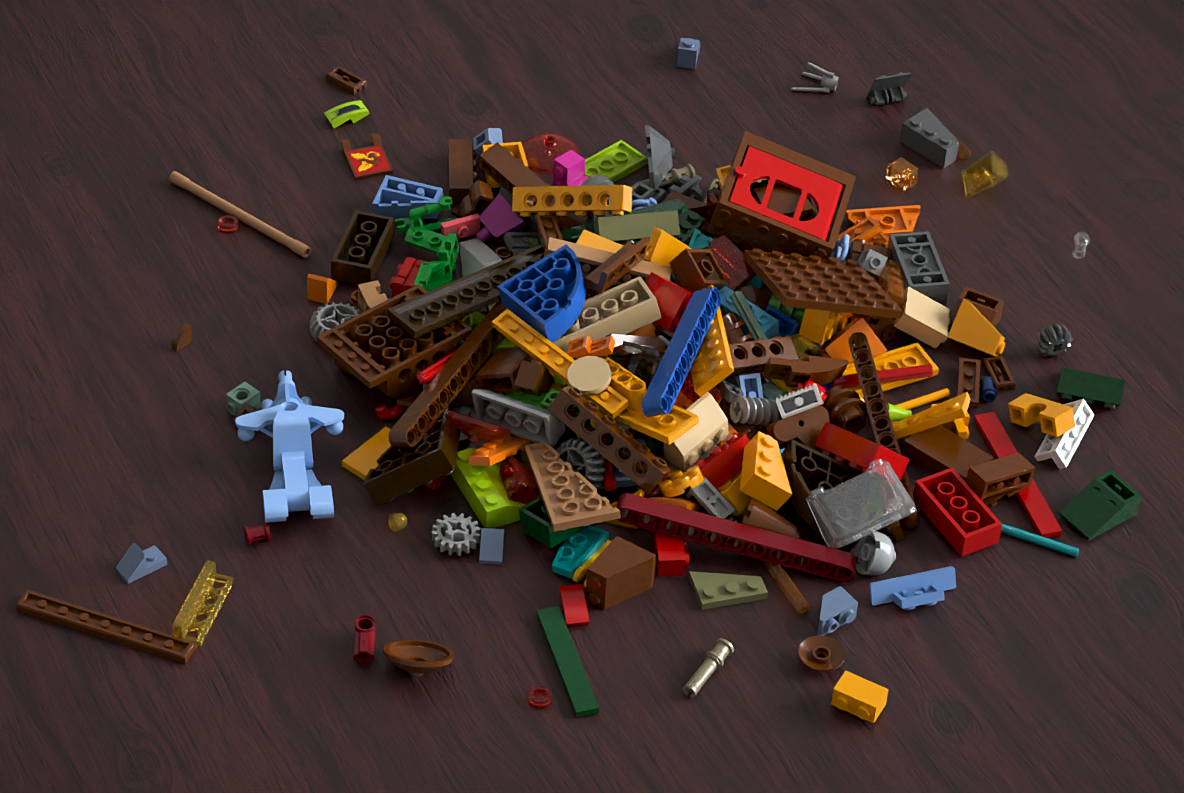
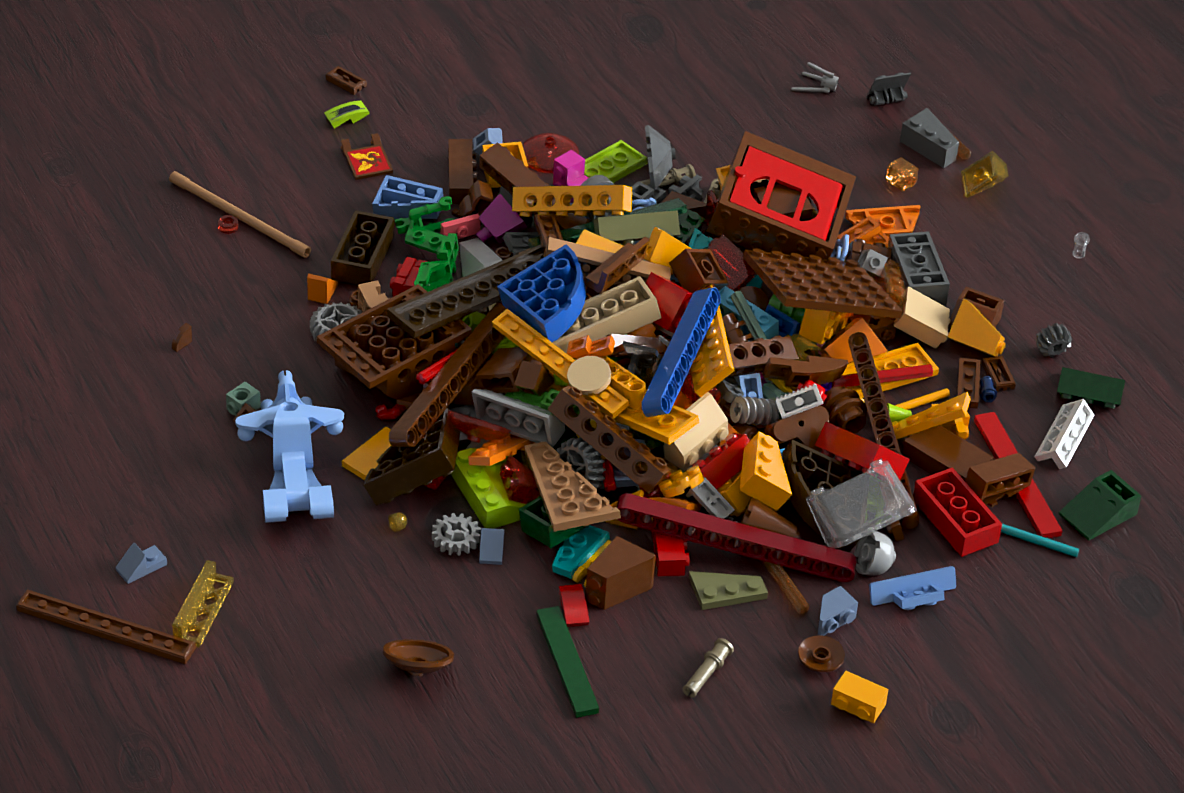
dark red bush [243,521,271,546] -> none
dark red piece [353,614,376,664] -> none
clear red tile [528,686,552,709] -> none
sand blue slope [677,38,700,69] -> none
light orange arch [1008,393,1075,437] -> none

